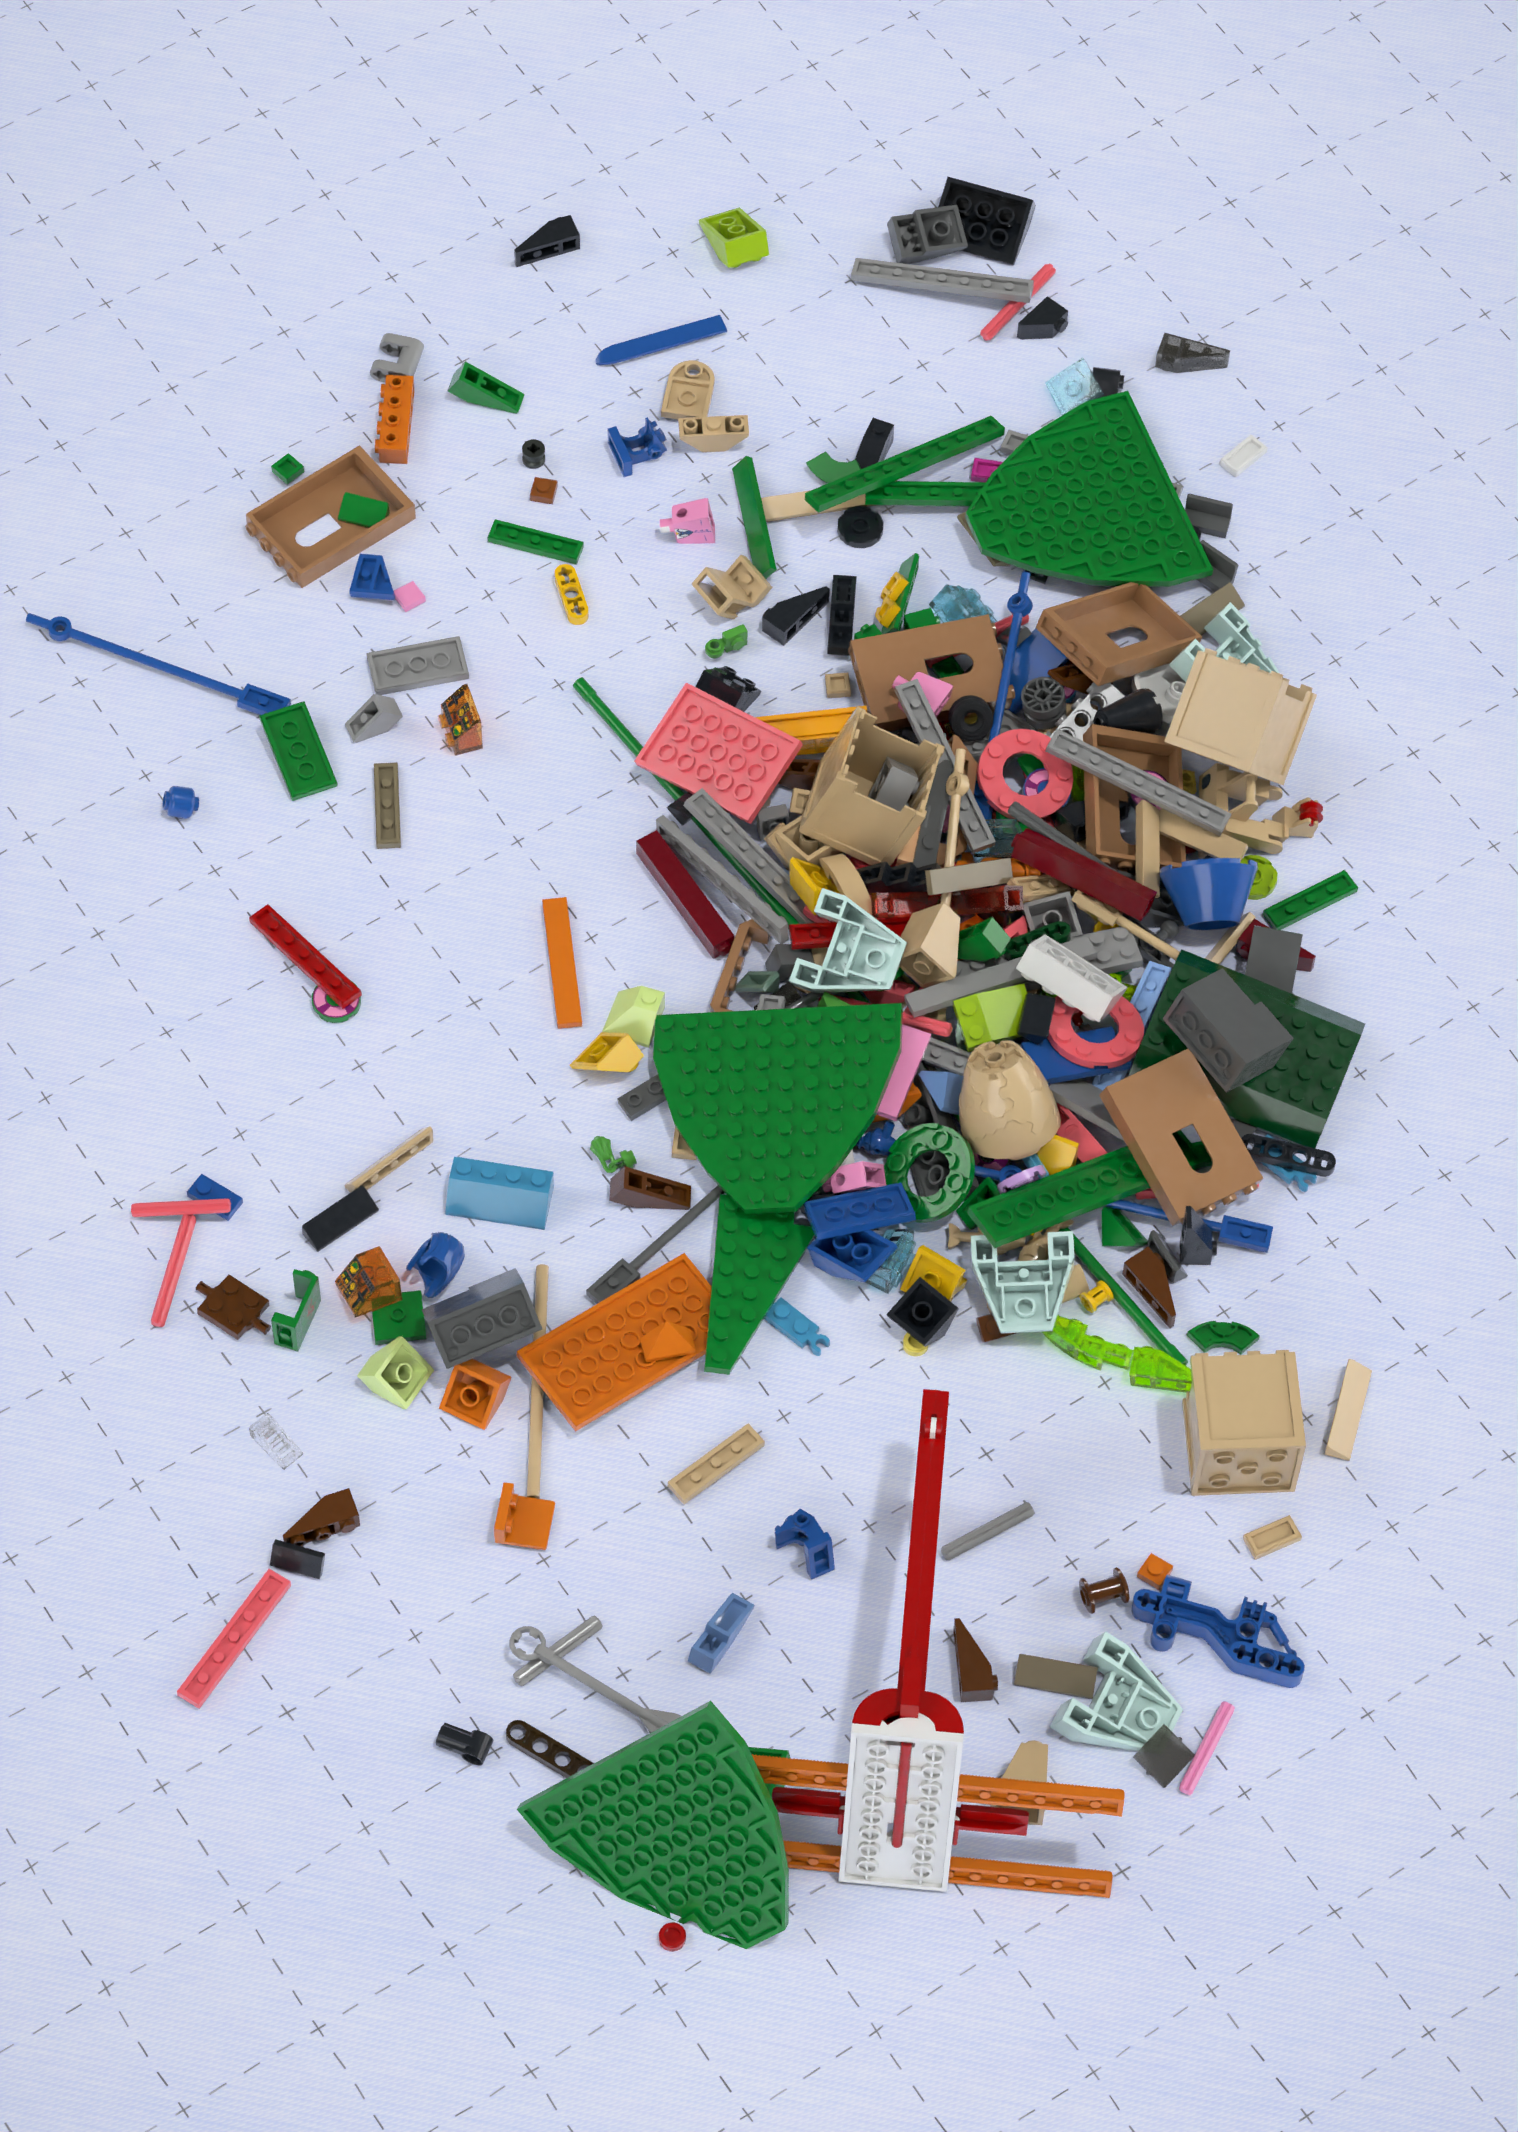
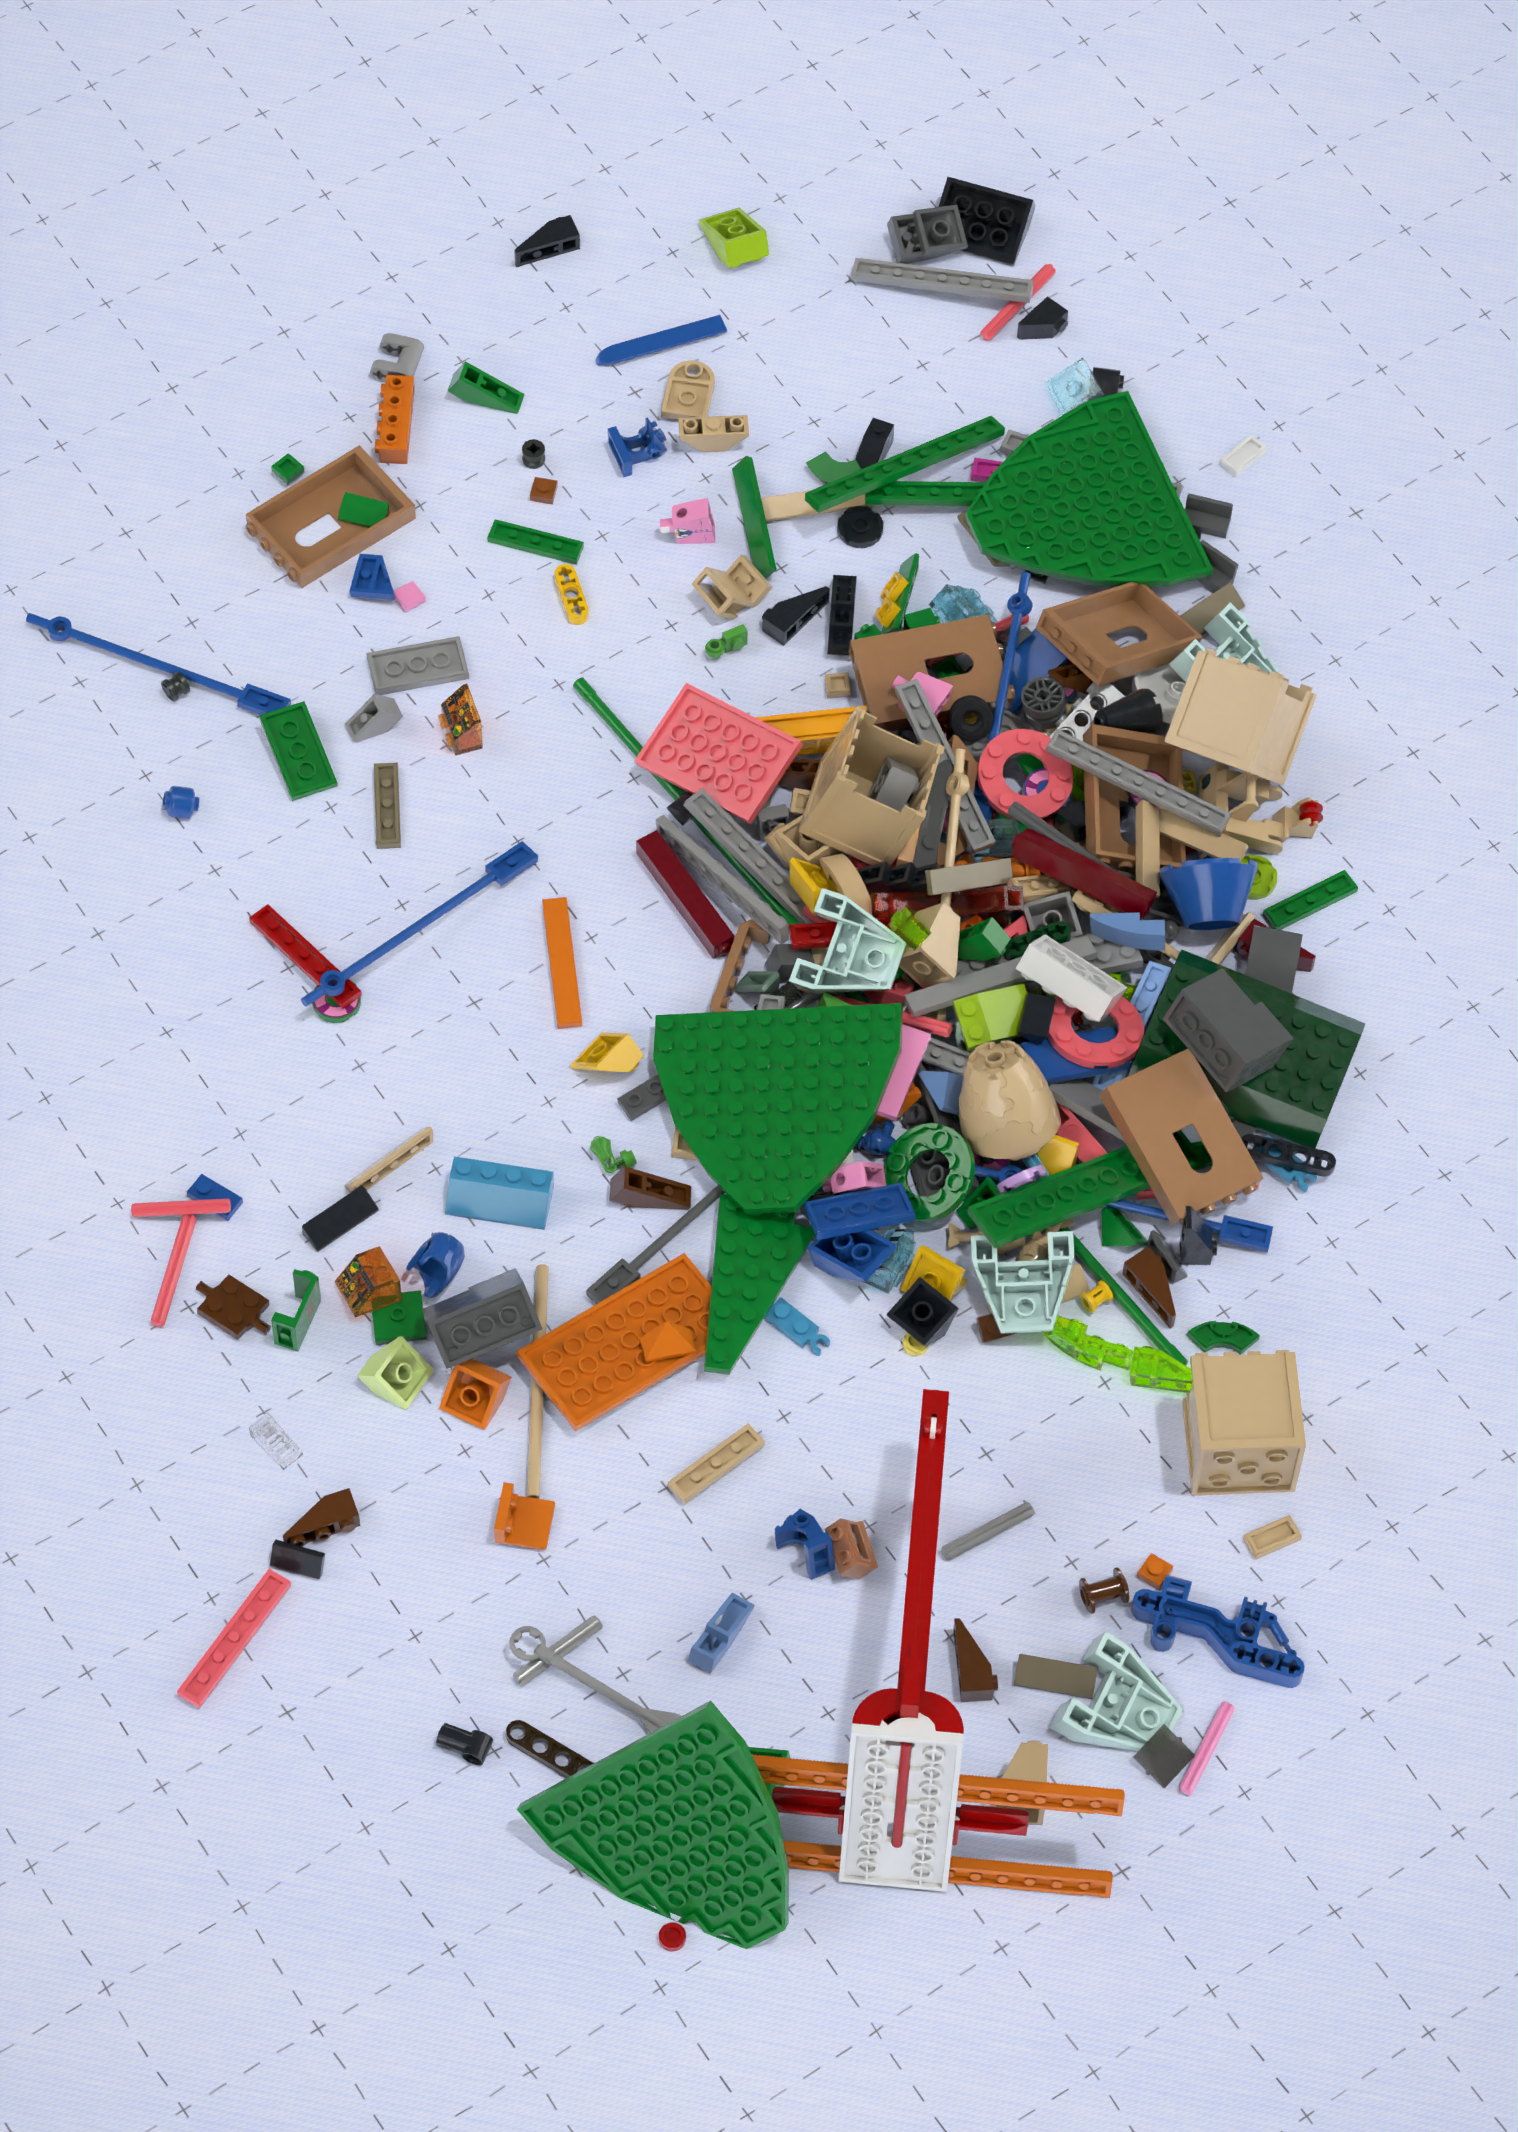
yellowish green slope [602,986,665,1048] -> none
black slope [695,666,762,712] -> none
clear smoke slope [1155,333,1231,373] -> none
tan slope [1324,1359,1372,1461] -> none
none -> pearl dark grey wheel [161,672,190,702]
none -> blue bar [301,841,538,1007]
none -> nougat window [825,1518,878,1579]
none -> clear neon green slope [888,906,932,951]
none -> medium blue slope [1090,913,1165,951]

